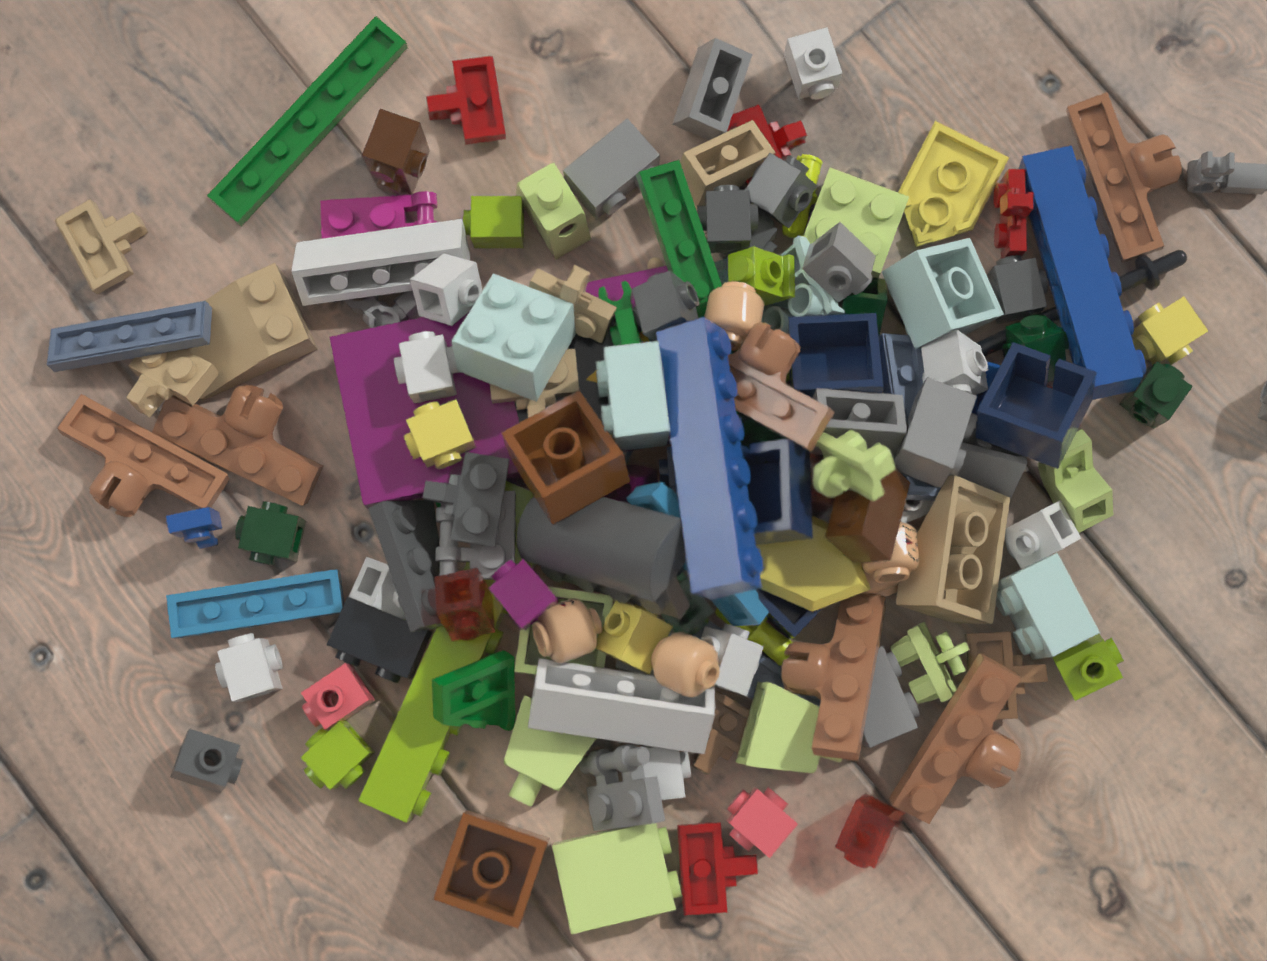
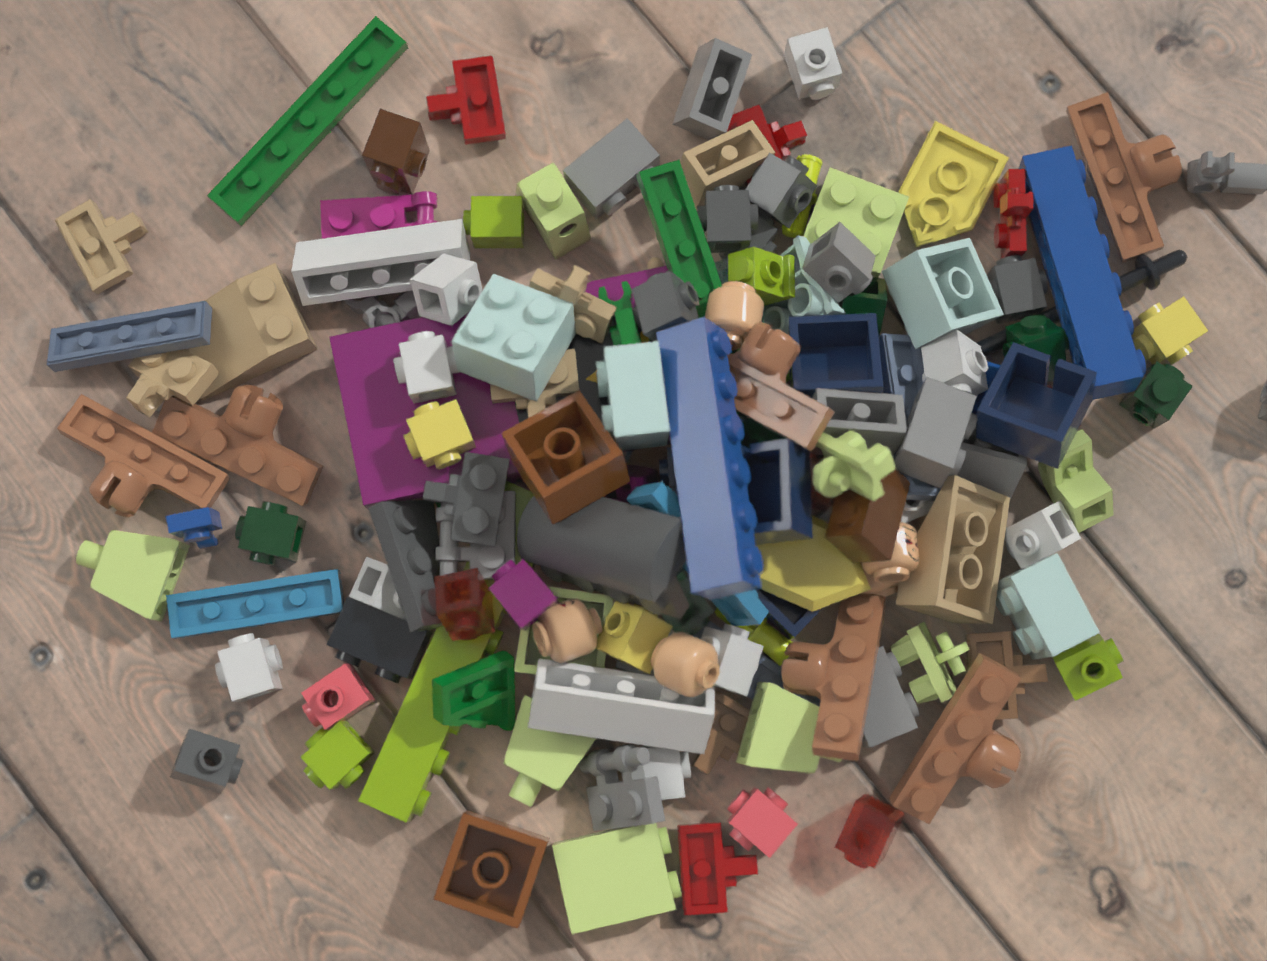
none -> yellowish green torso [76,530,190,622]

